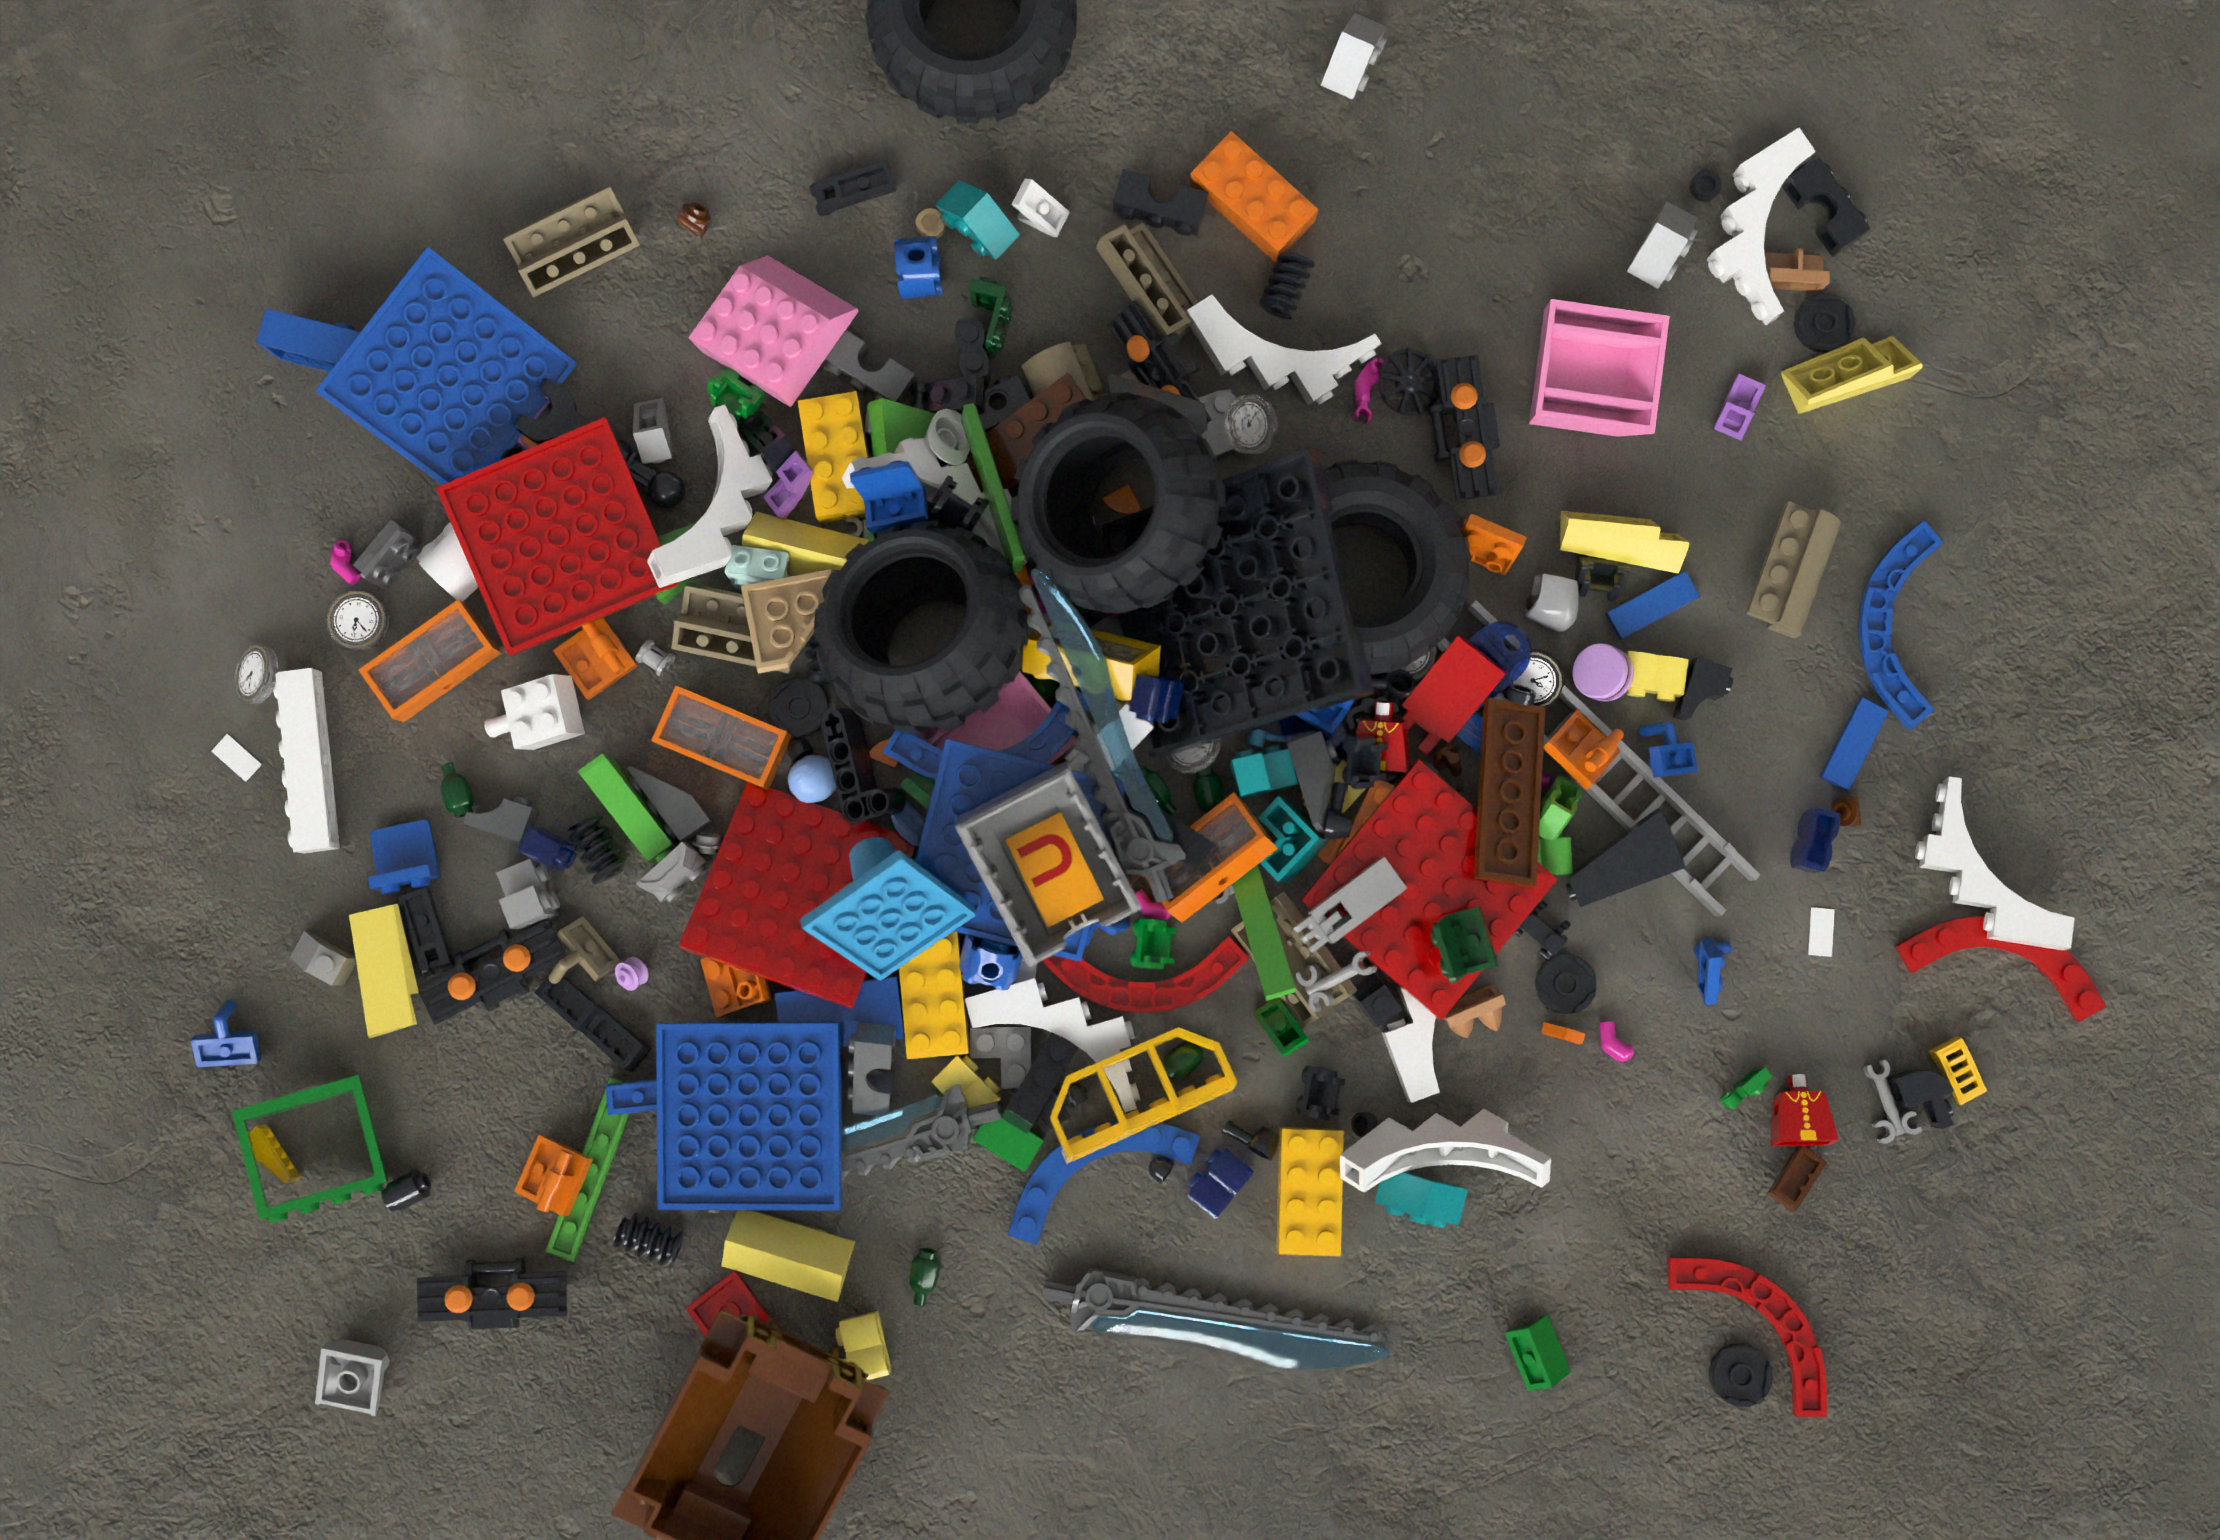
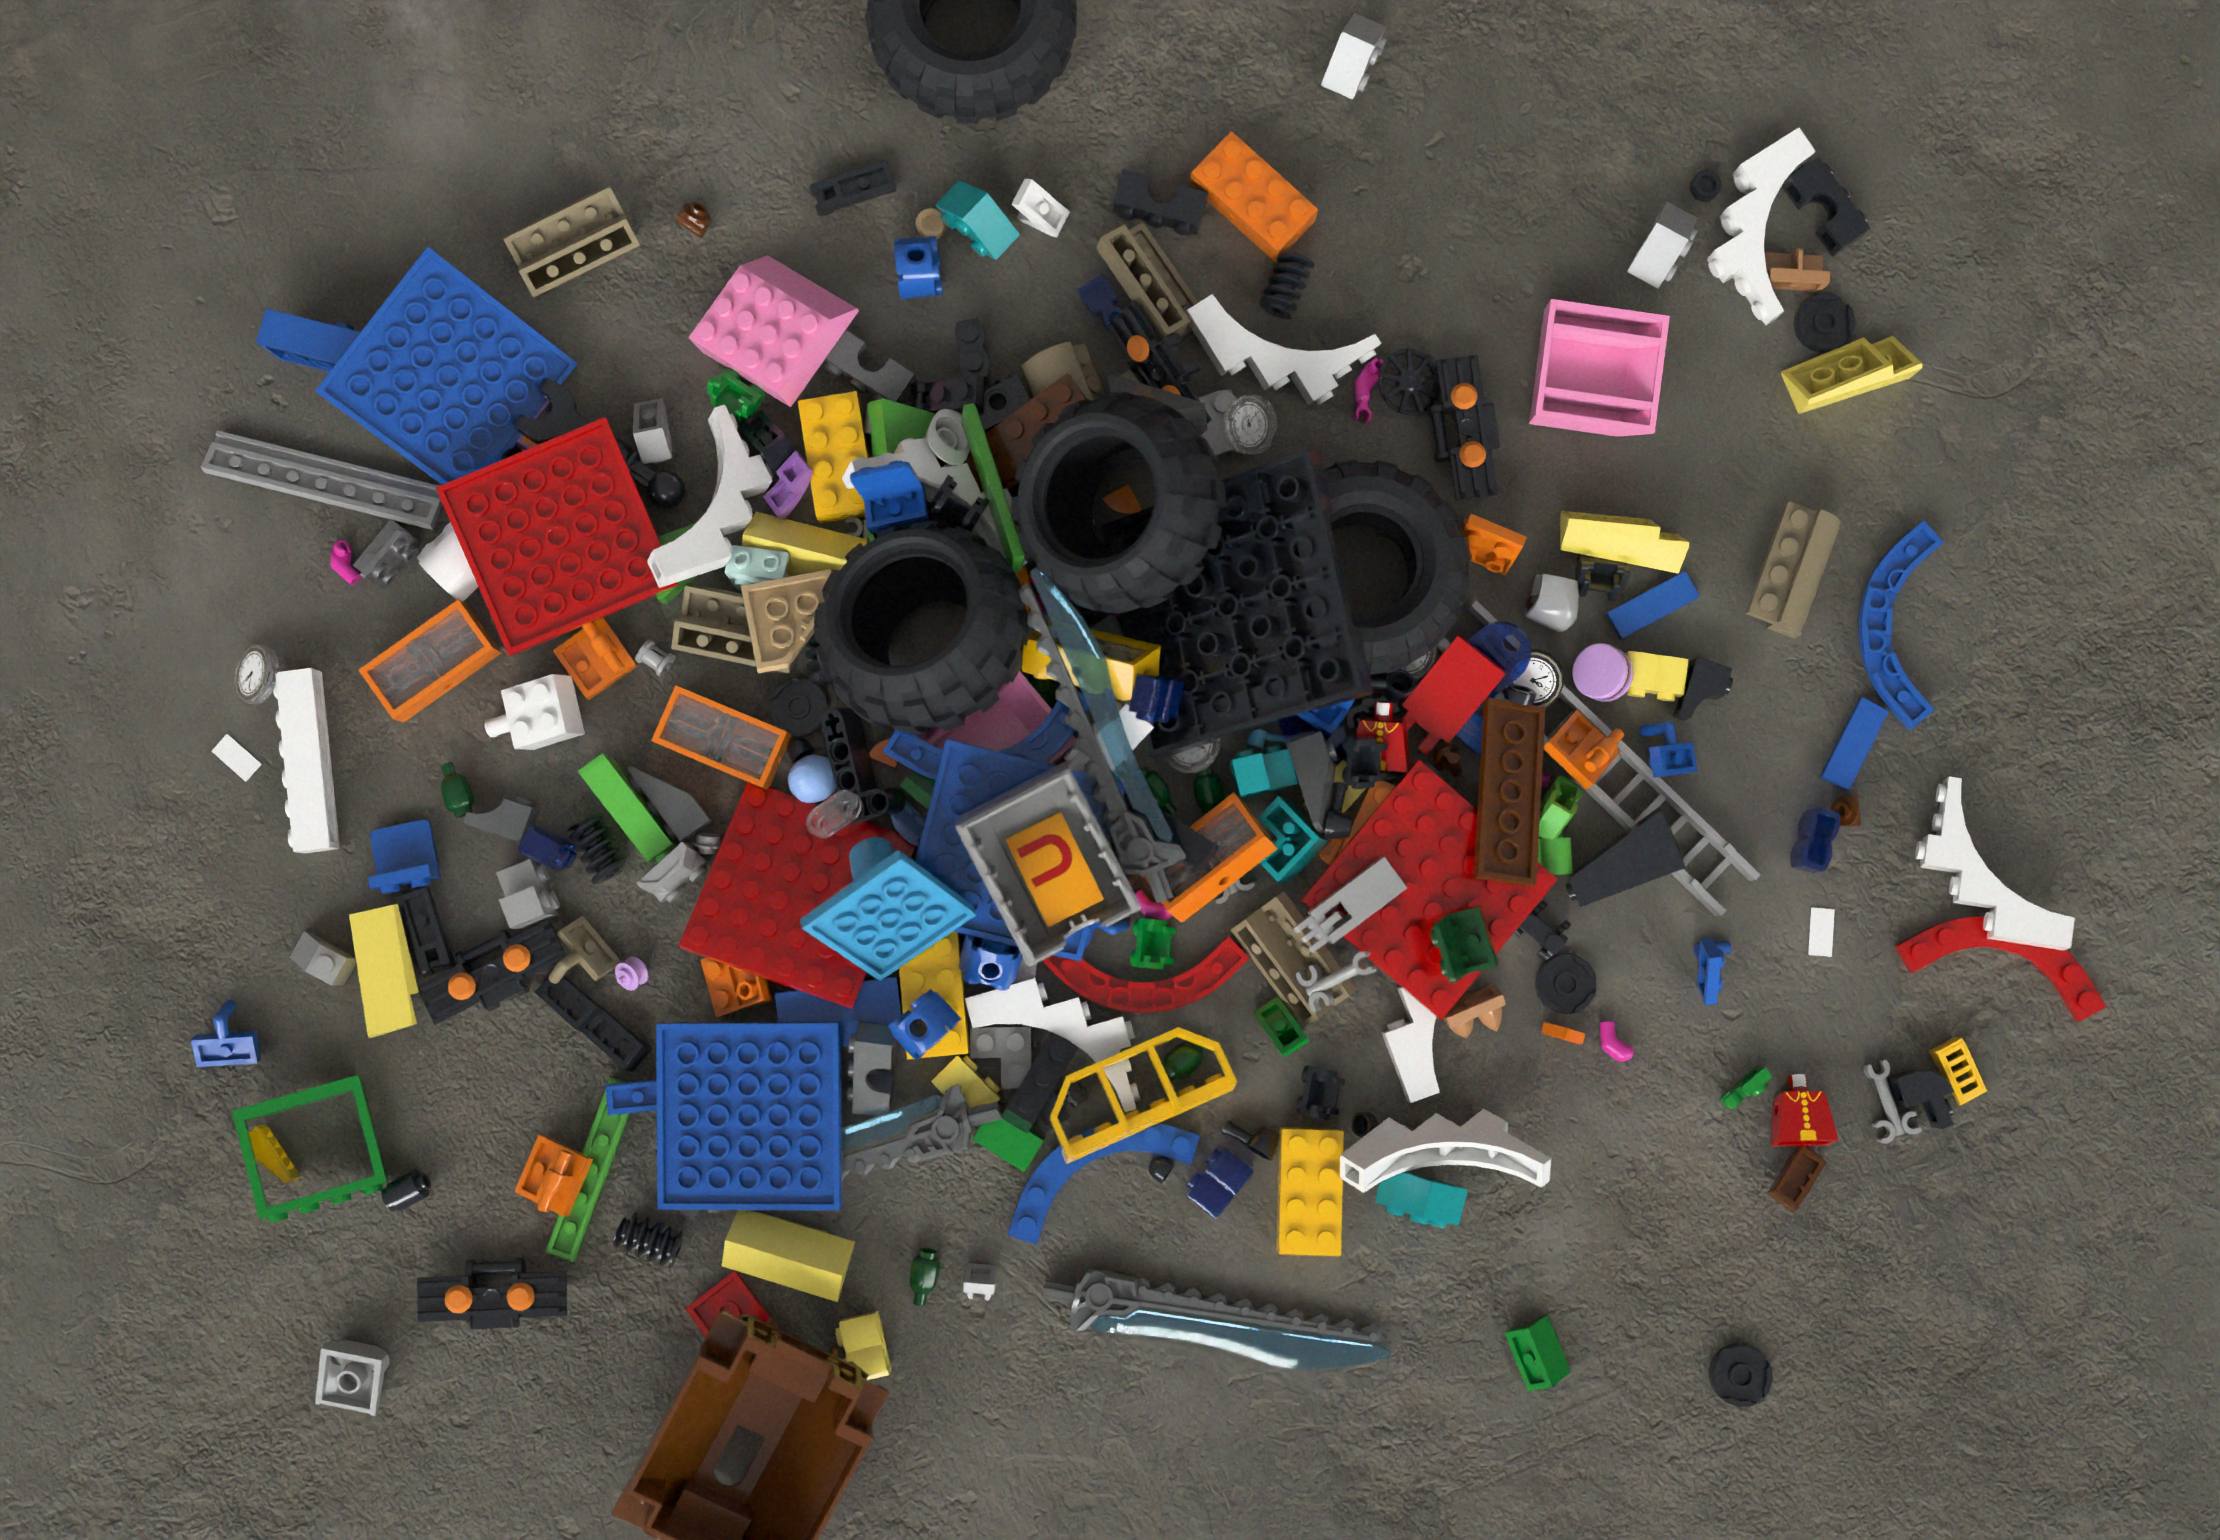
tile [327,590,389,650] -> none
dark green bracket [968,277,1013,358] -> none
bright green tile [1232,864,1297,1001] -> none
black arch [1350,959,1403,1027] -> none
red plate [1667,1257,1827,1417] -> none
medium lavender slope [1713,373,1766,441] -> none
none -> light grey plate [201,430,443,530]
none -> clear plate [806,790,862,838]
none -> blue brick [888,989,962,1061]
none -> light grey tile [963,1263,997,1301]
none -> clear blue plate [1077,274,1122,331]

